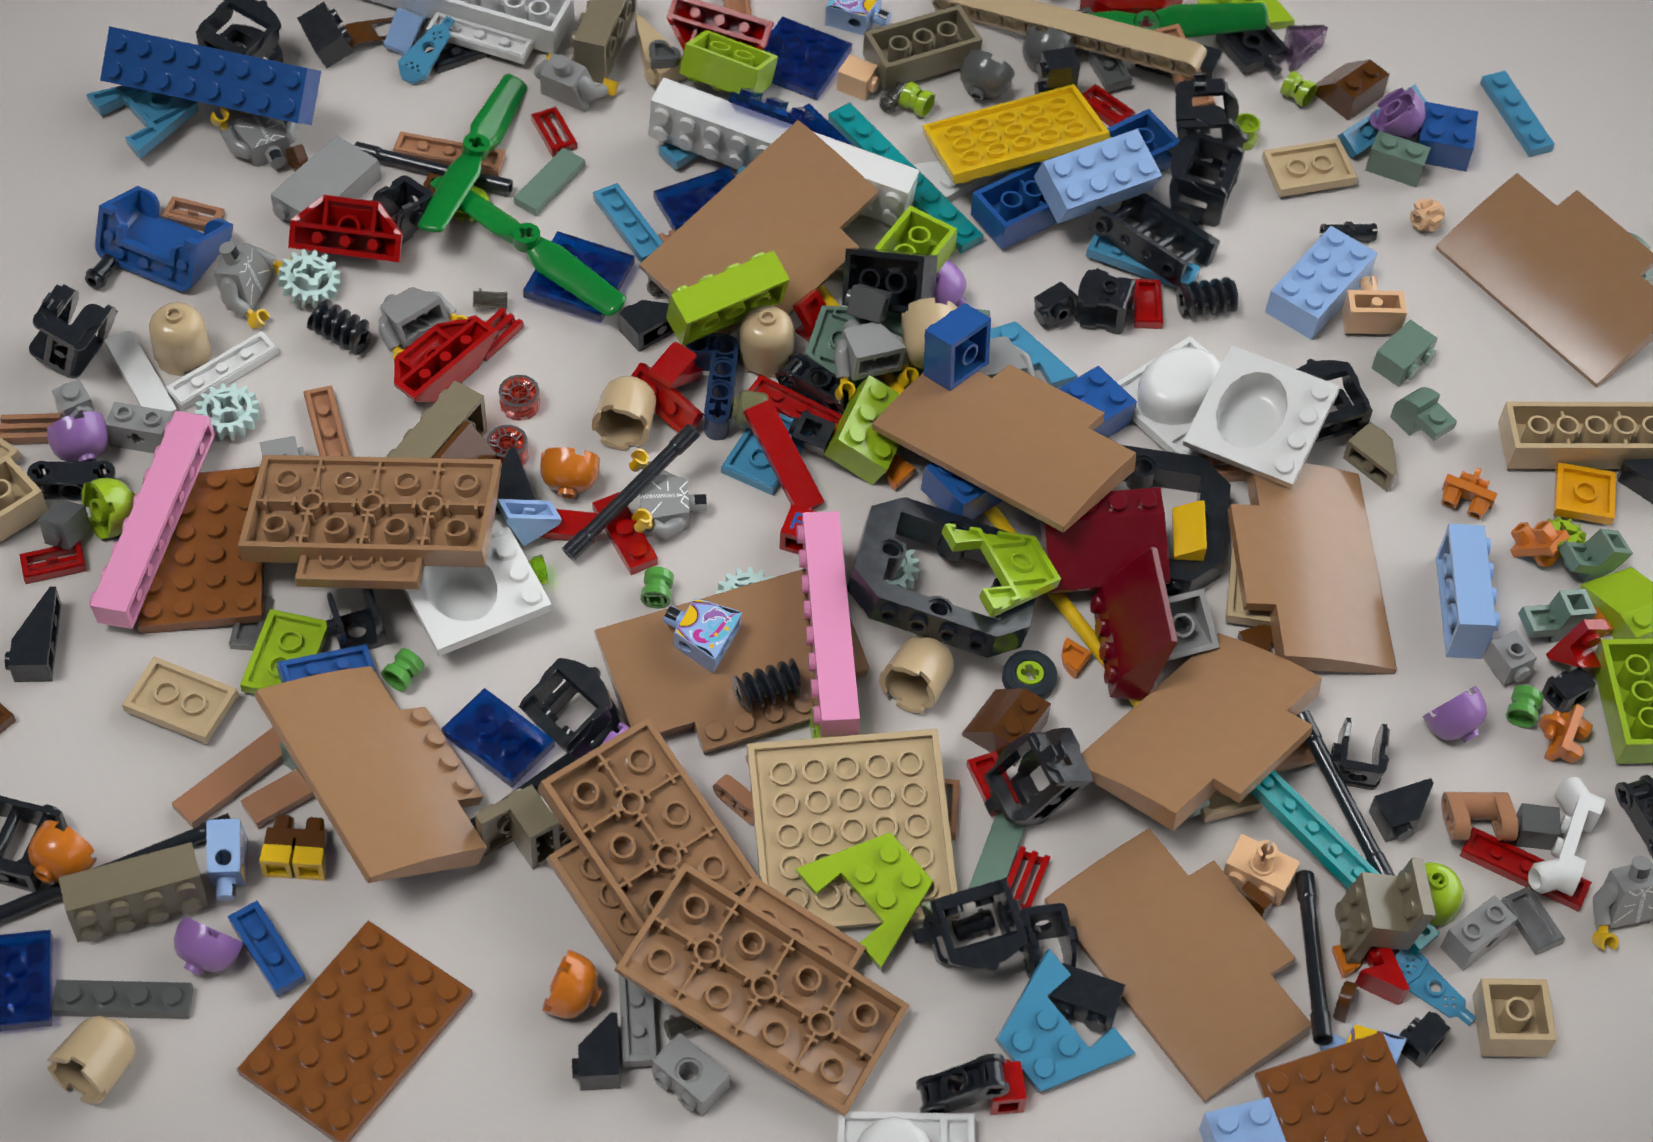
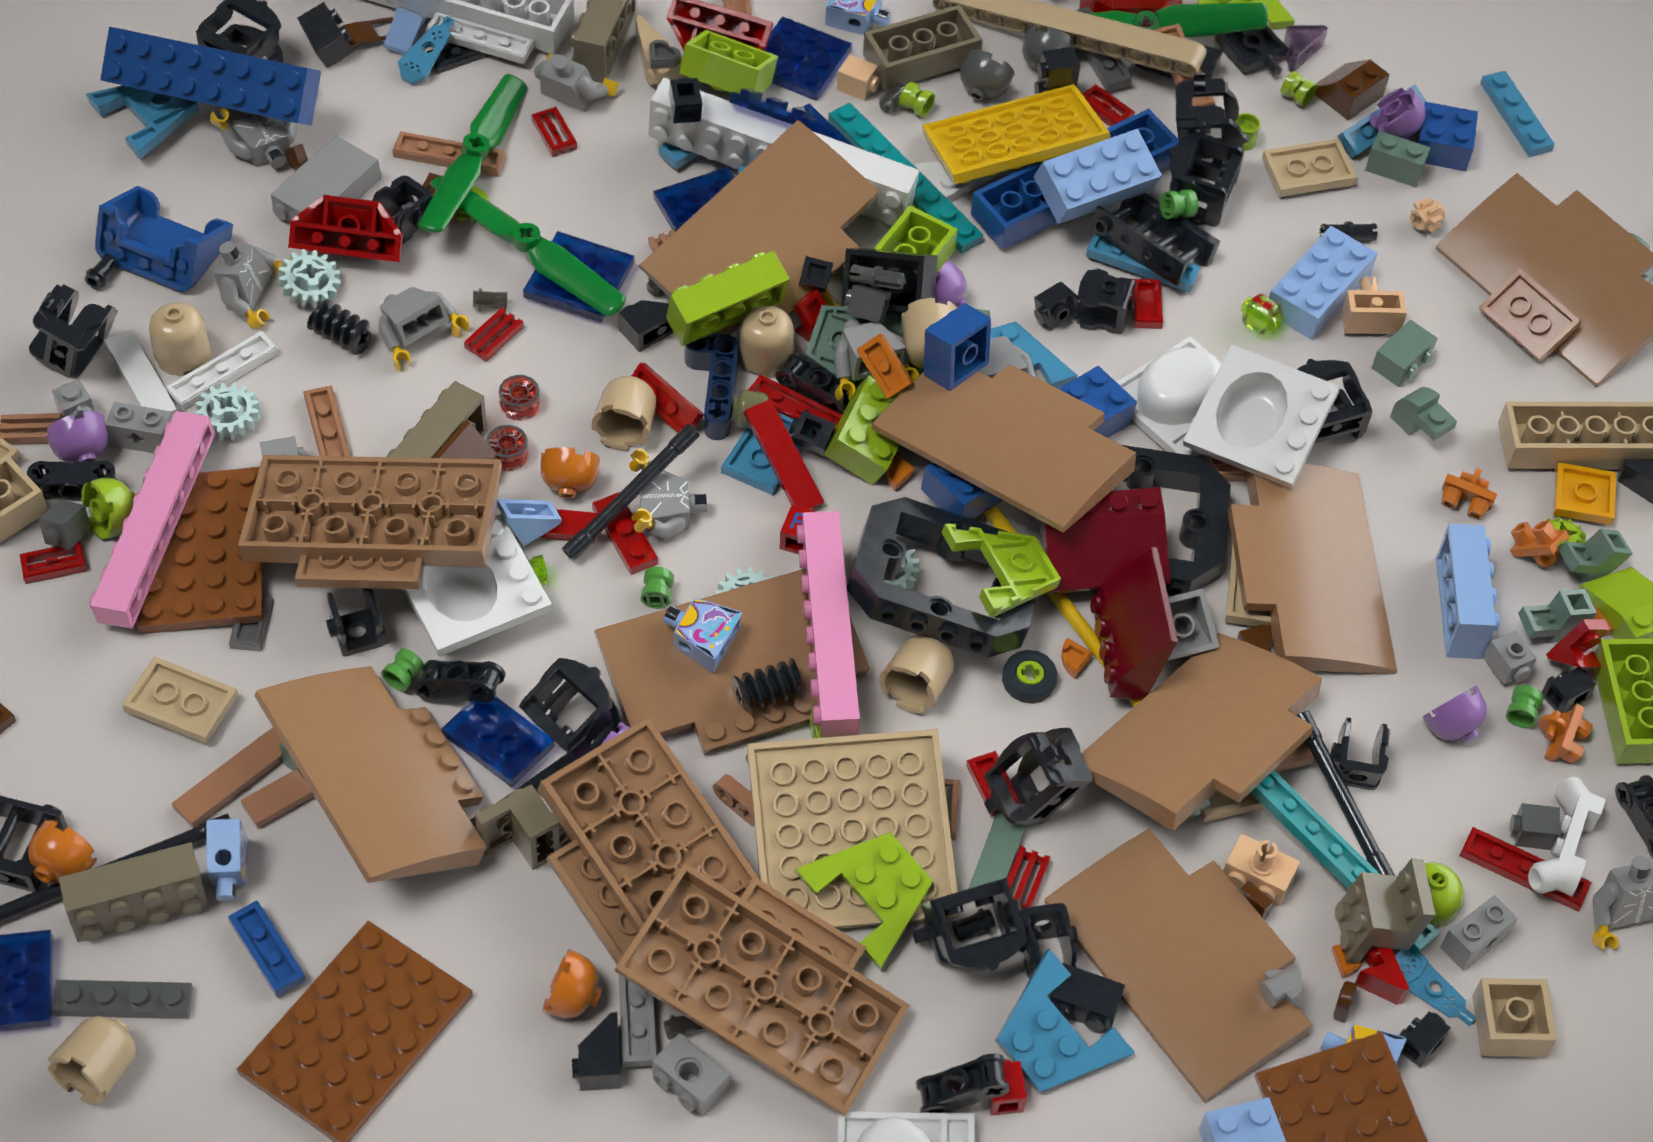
black slope [5,586,62,682] -> none
nougat tile [162,196,225,232] -> none
medium lavender cylinder [174,916,243,976] -> none
lime plate [240,609,329,694] -> none
hips [259,815,329,881] -> none
blue tile [276,644,376,683] -> none
black piece [354,141,513,196] -> none
red wedge [394,315,497,402] -> none
black slope [495,446,536,515] -> none
sand green tile [514,148,585,216] -> none
dark azure plate [593,183,663,263] -> none
red slope [647,342,704,389] -> none
reddish brown slope [962,688,1051,767] -> none
yellow slope [1172,501,1207,561] -> none
black piece [1176,277,1238,317] -> none
black piece [1295,870,1333,1045] -> none
dark tan slope [1343,422,1397,492] -> none
black slope [1368,778,1434,843] -> none
nougat connector [1441,792,1518,841] -> none
flat silver tile [1501,886,1565,955] -> none
none -> black piece [413,660,506,703]
none -> black brick [669,78,702,124]
none -> black plate [798,256,833,293]
none -> dark grey axle [849,264,906,290]
none -> orange plate [856,333,914,399]
none -> bright green wheel [1160,189,1198,219]
none -> clear neon green head [1240,293,1284,335]
none -> light grey piece [1259,966,1303,1006]
none -> nougat plate [1479,268,1581,363]

